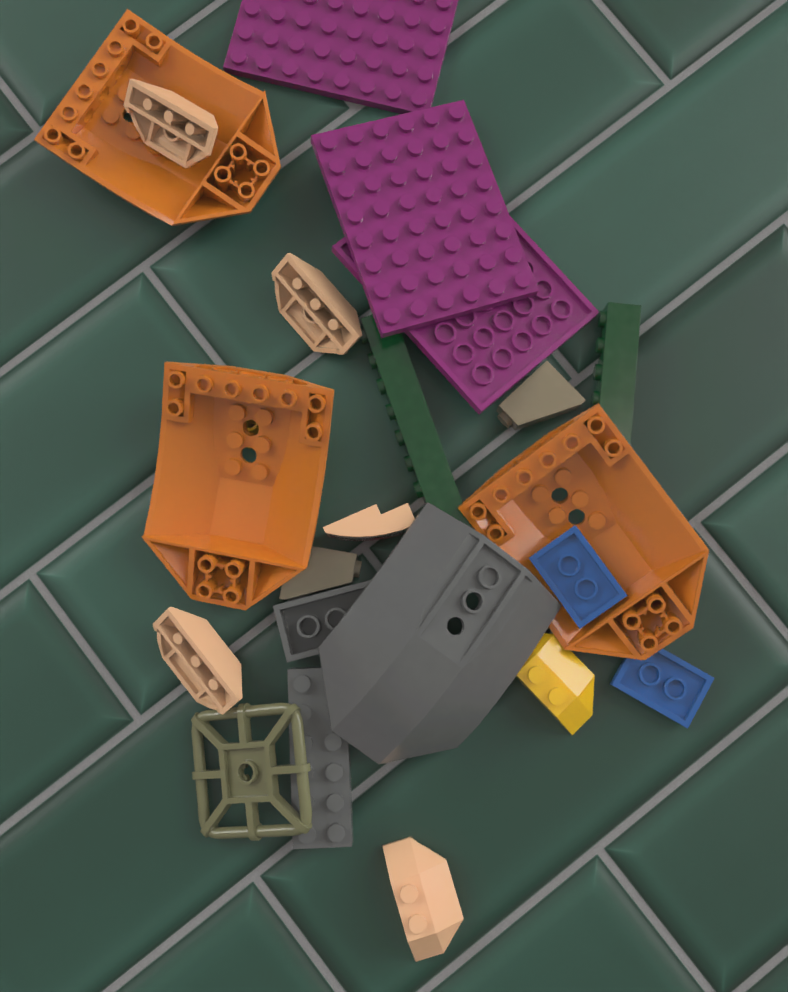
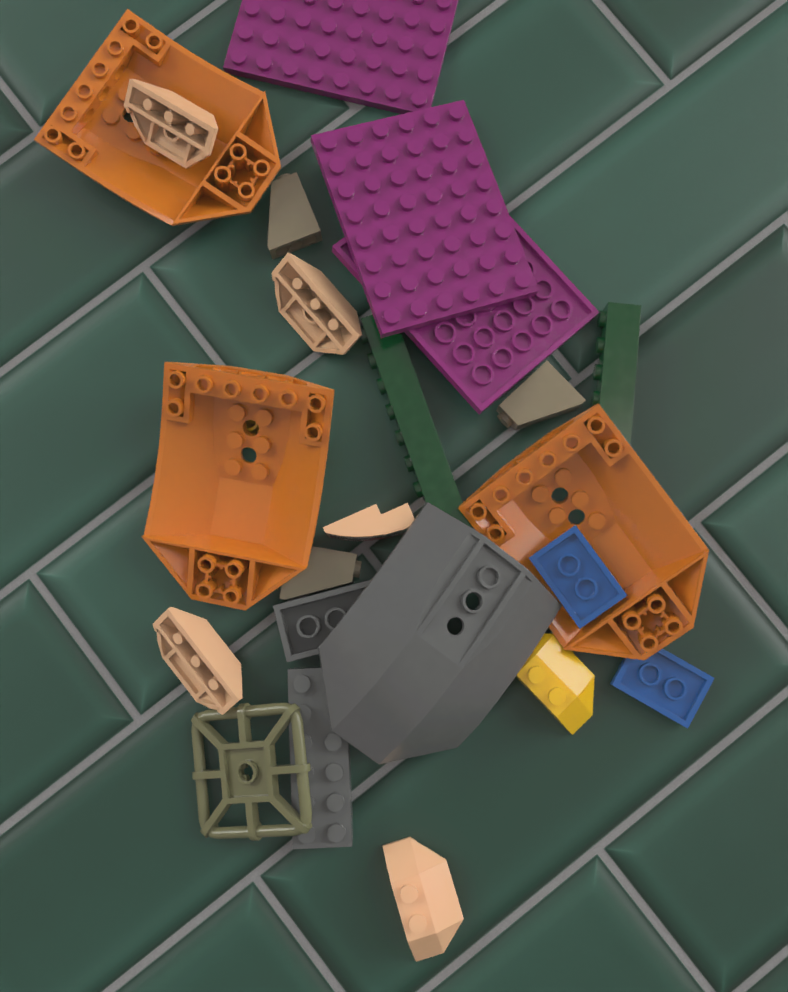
none -> dark tan slope [267,172,322,259]

